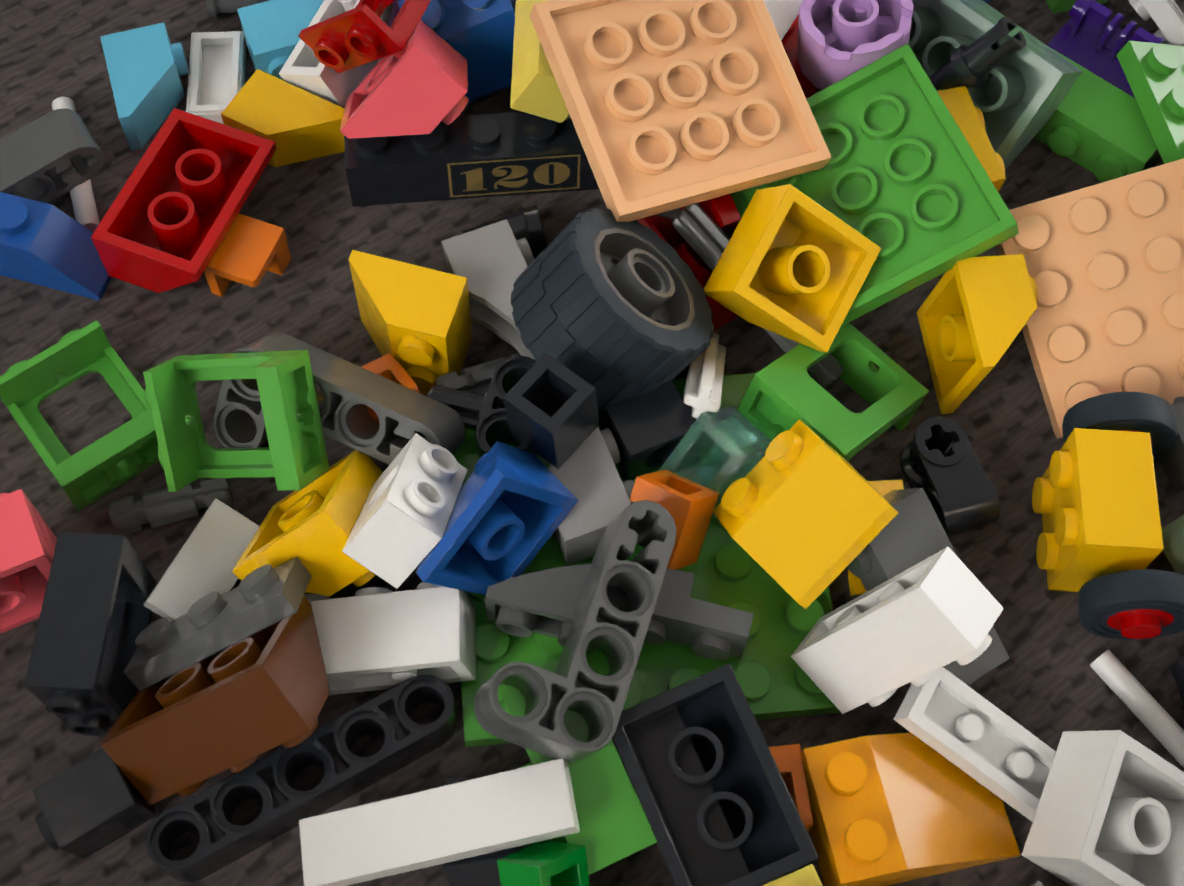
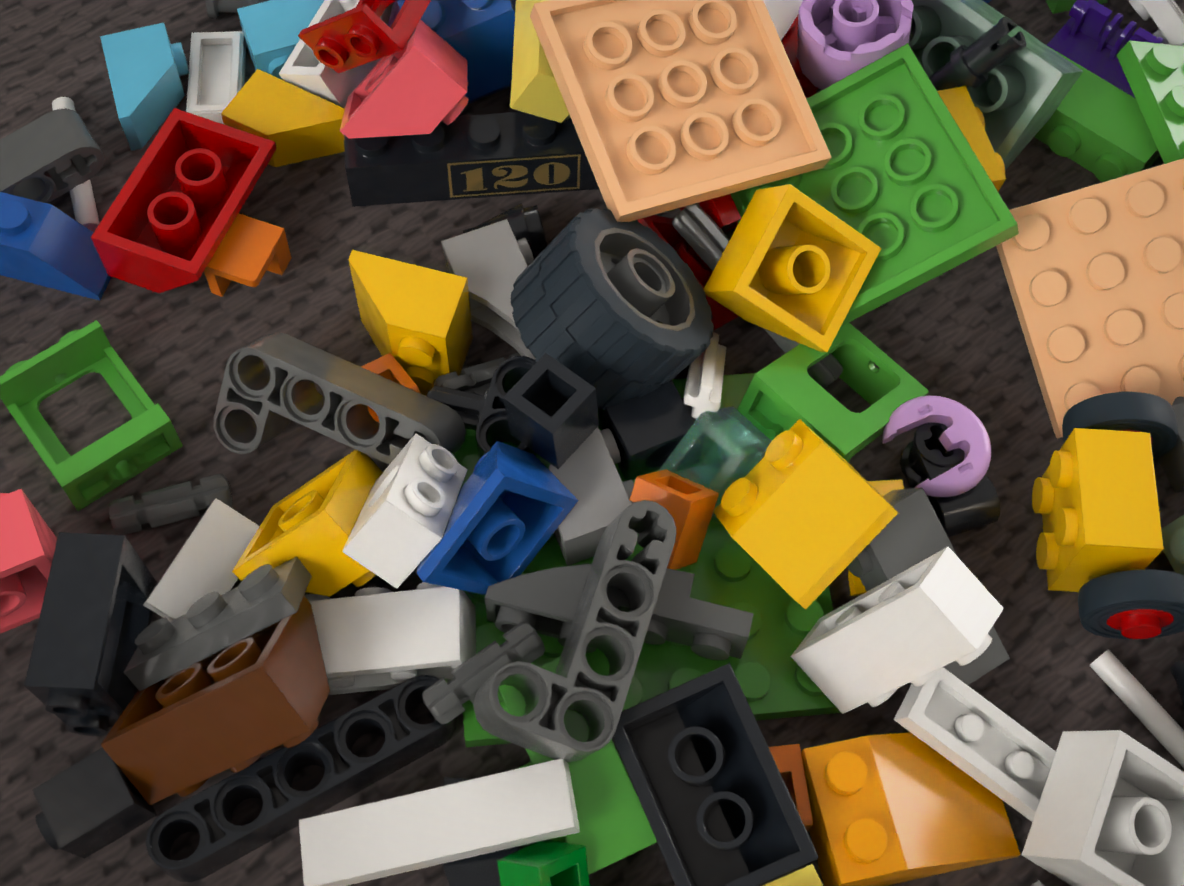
bright green window [143,350,330,492] -> none
yellow slope [917,254,1038,414] -> none
none -> dark grey axle [422,622,545,724]
none -> lavender head [882,396,991,497]

